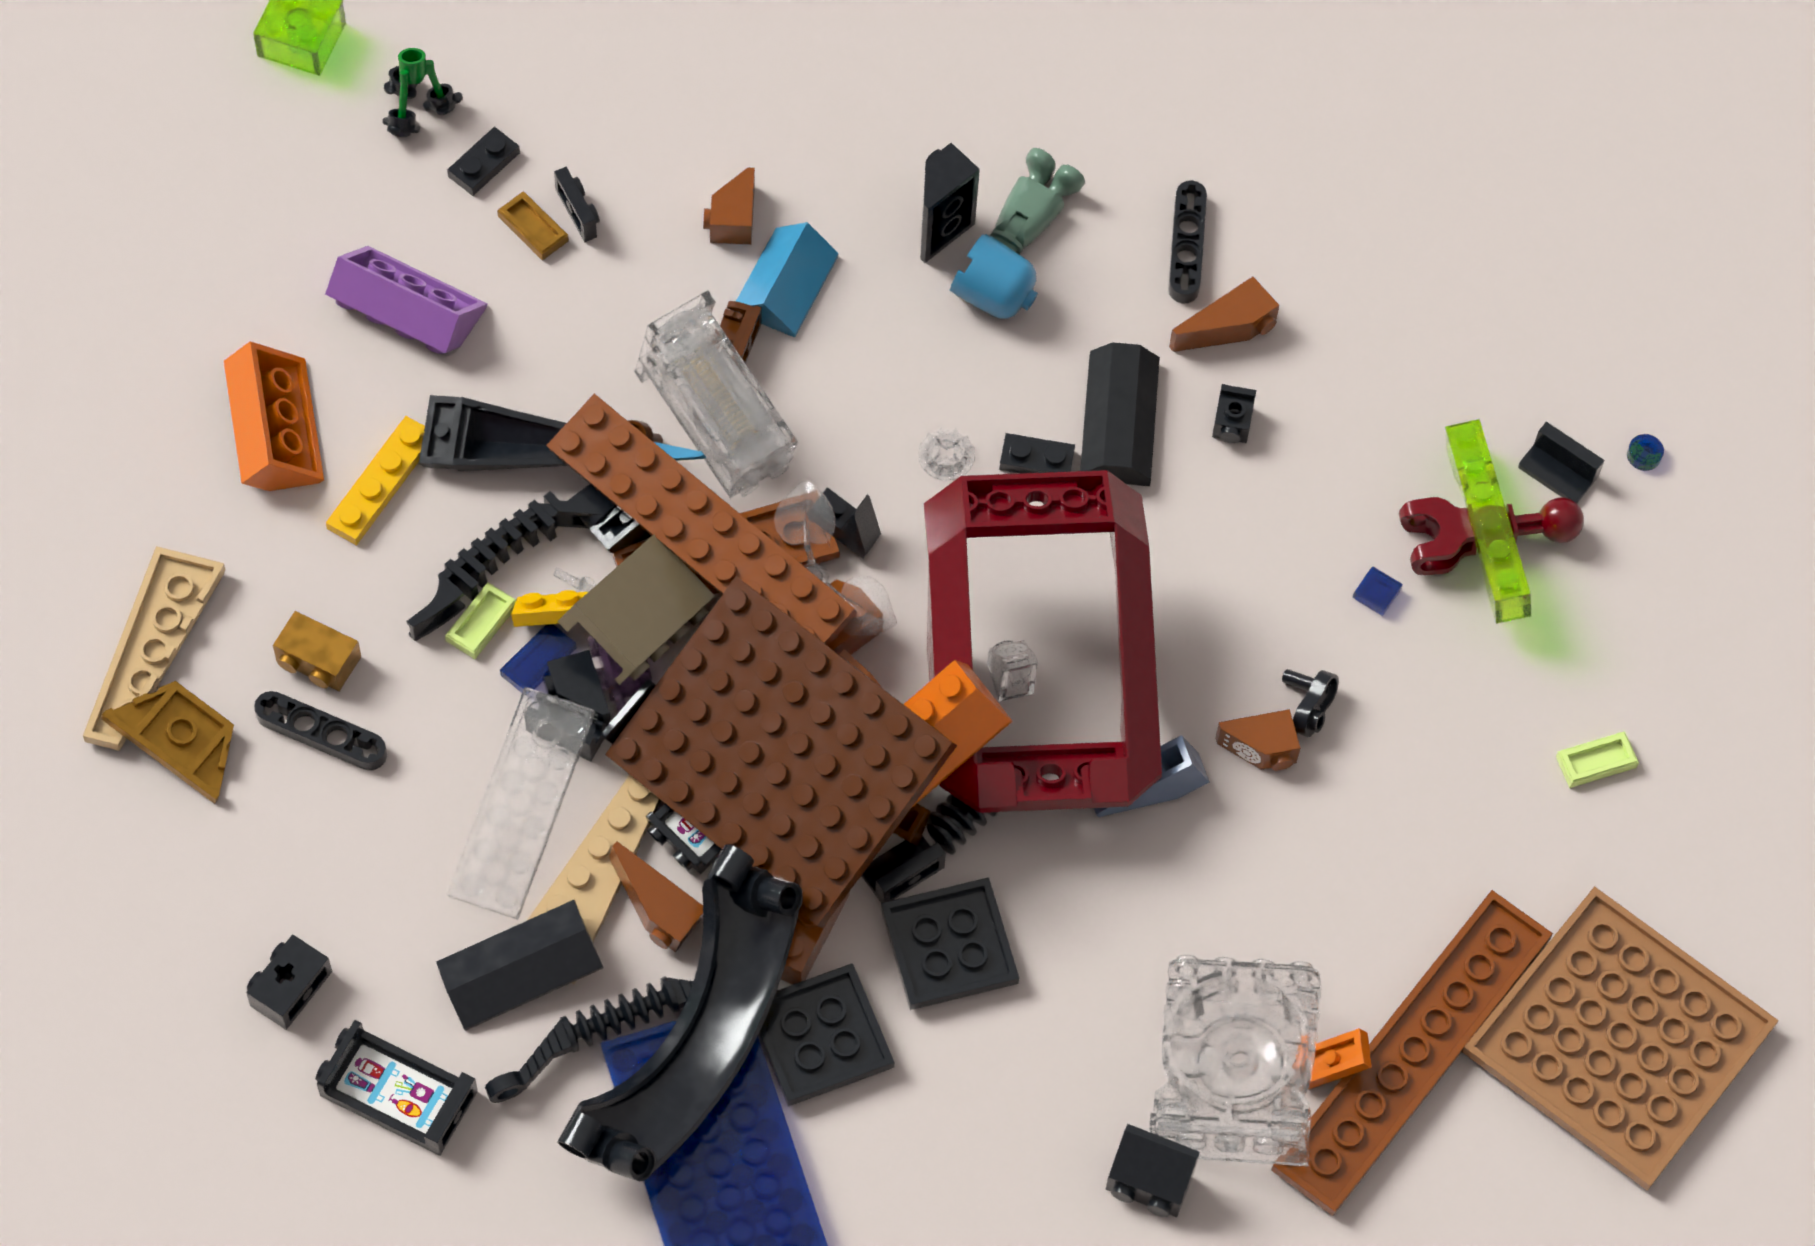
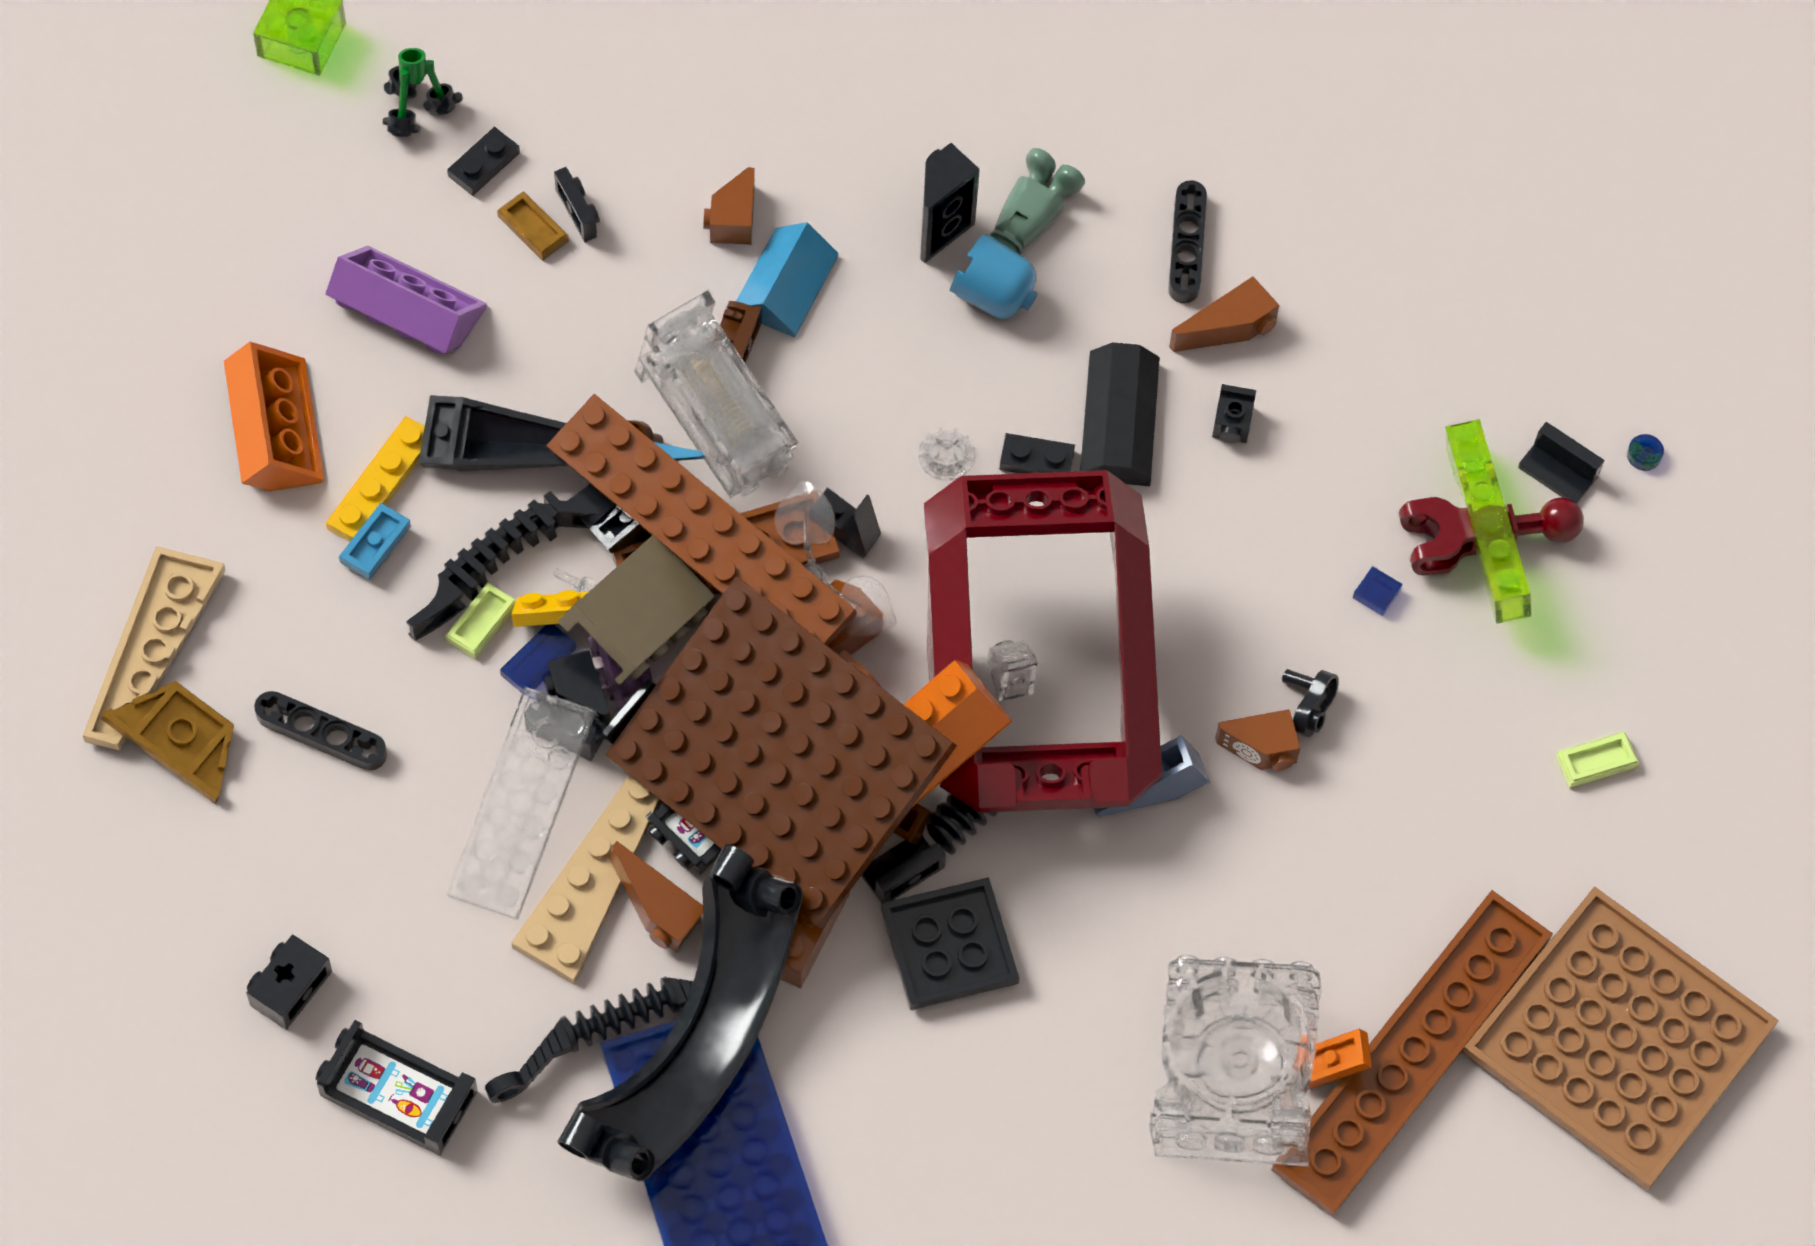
pearl gold piece [273,611,361,692] -> none
black slope [436,900,604,1031] -> none
black plate [758,963,895,1107] -> none
black slope [1105,1123,1200,1217] -> none
none -> dark azure plate [339,503,411,580]

